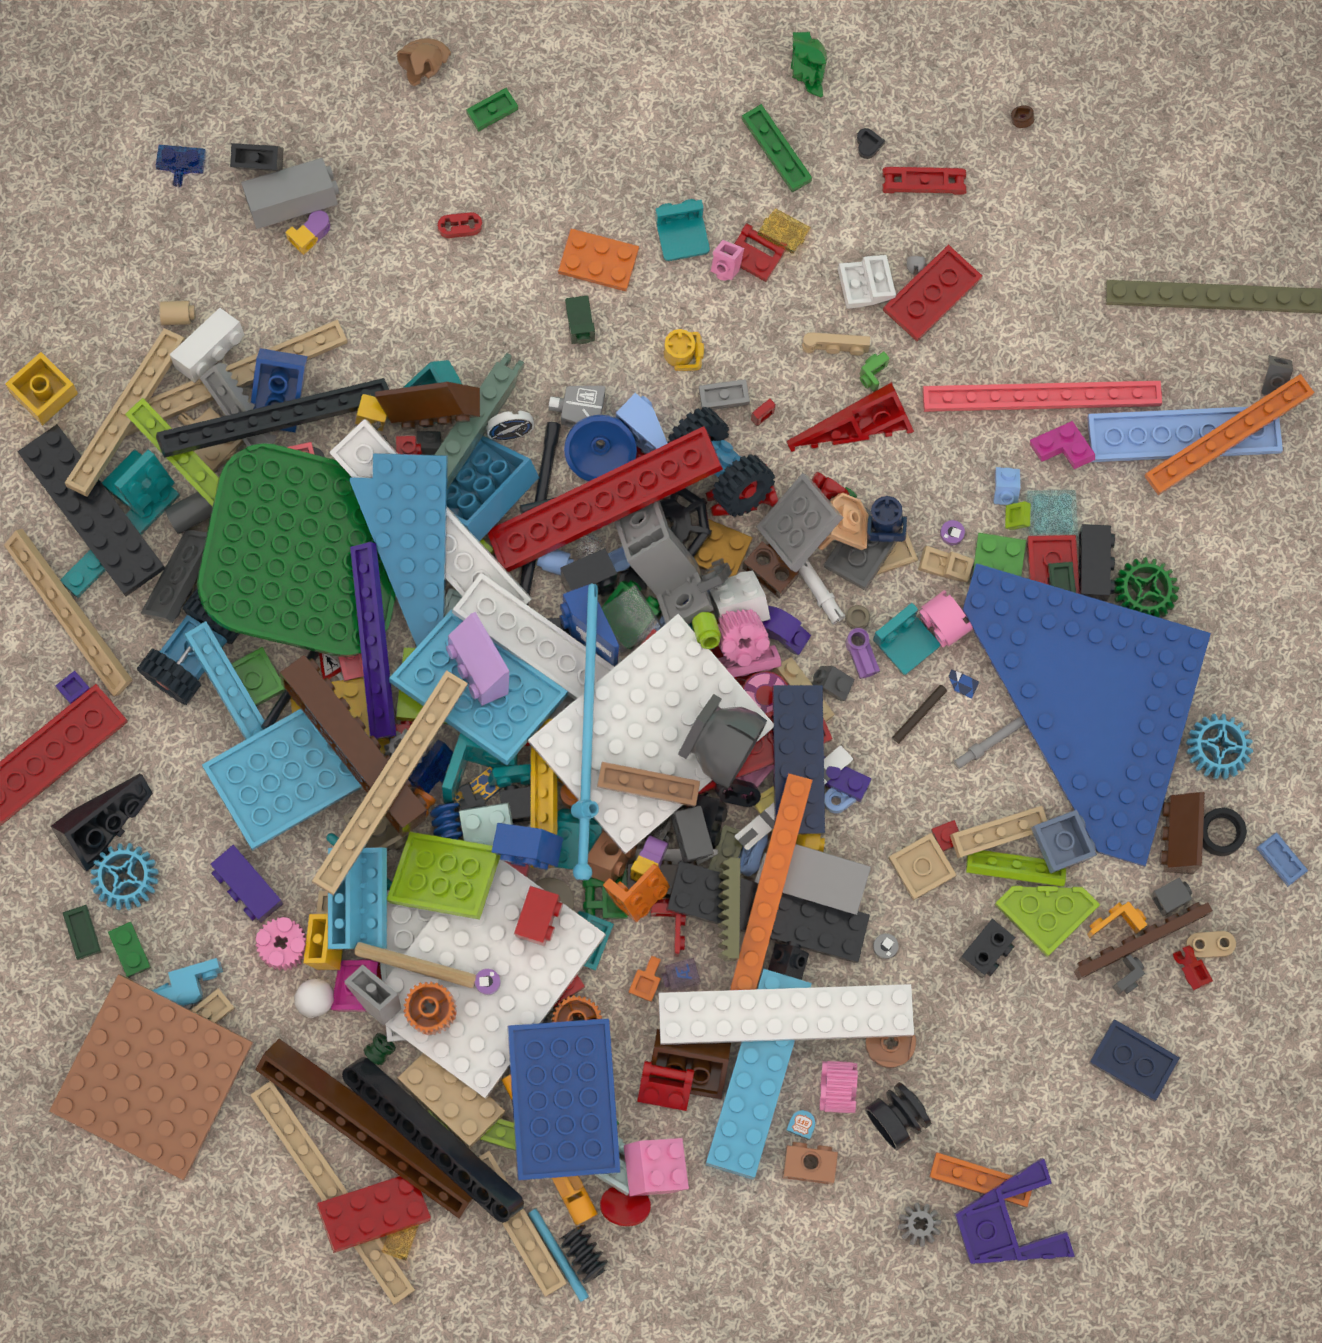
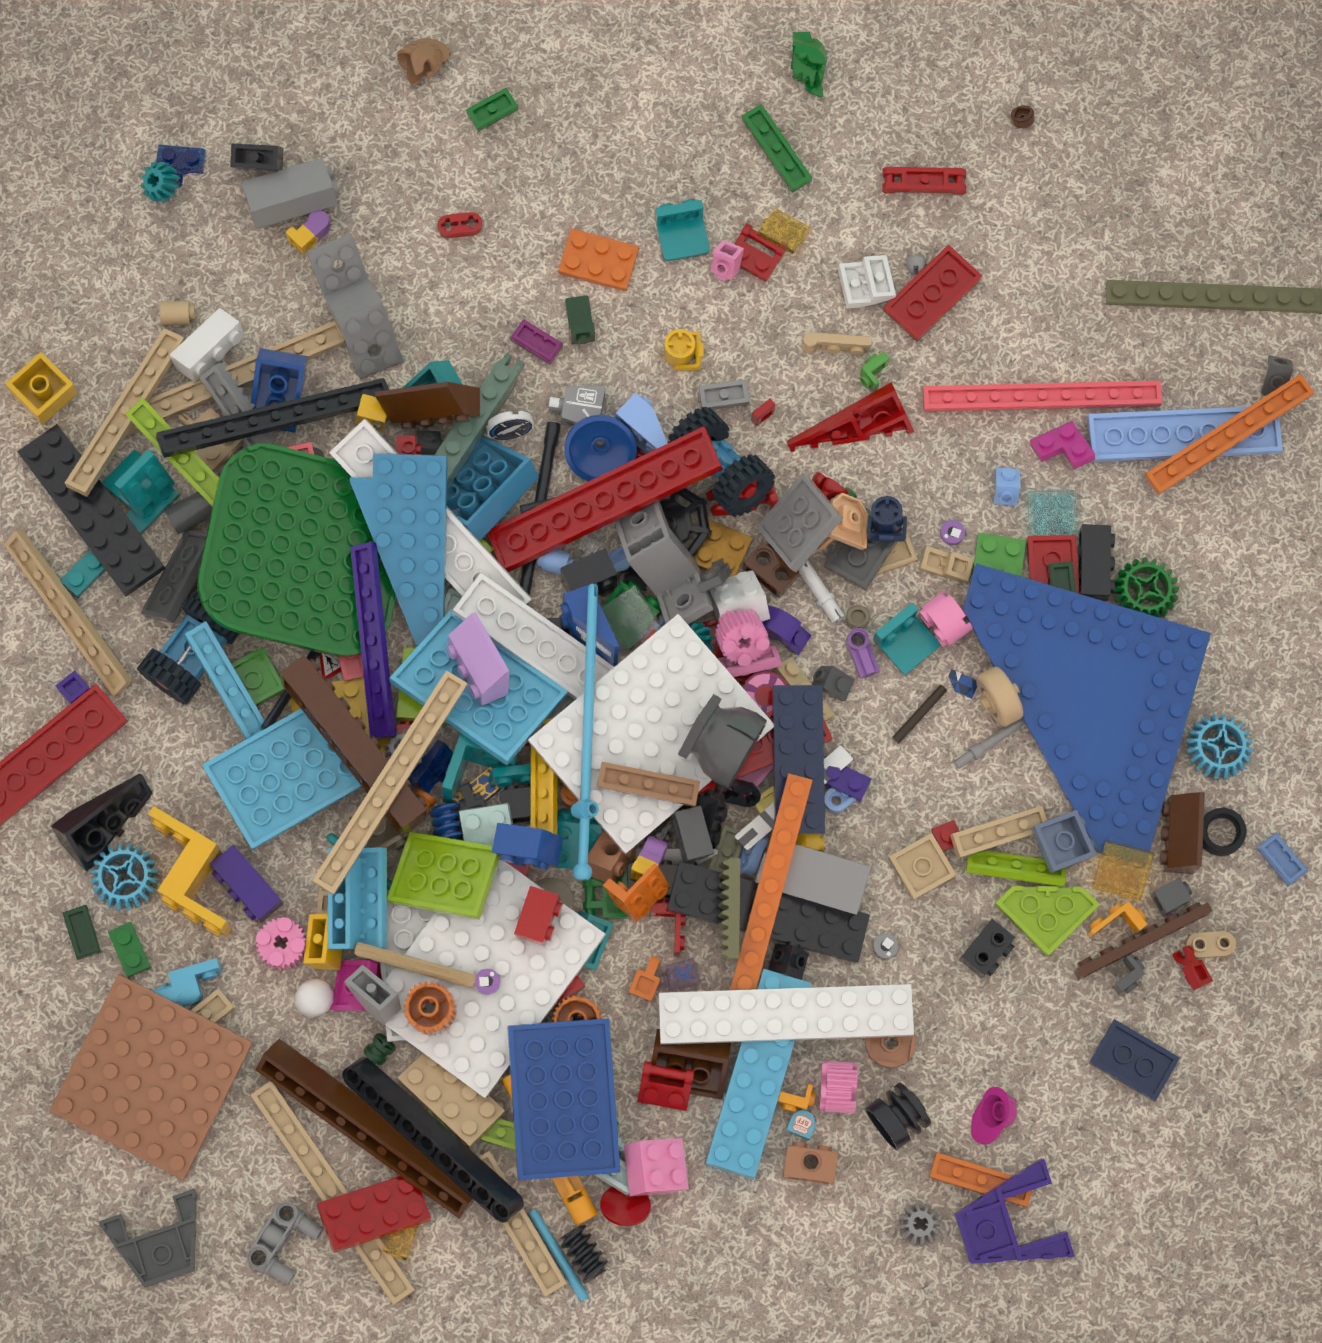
lime brick [692,612,721,649] -> none
black tile [856,128,885,159] -> none
lime plate [1005,501,1031,530] -> none
none -> dark grey wing [99,1189,197,1288]
none -> teal gear [140,162,180,202]
none -> yellow bracket [148,806,232,937]
none -> light grey piece [247,1202,324,1285]
none -> light grey bracket [307,233,403,379]
none -> magenta plate [510,319,563,365]
none -> light orange bracket [777,1083,816,1113]
none -> dark pink piece [971,1087,1017,1145]
none -> tan wheel [976,667,1024,727]
none -> clear yellow plate [1092,840,1154,901]

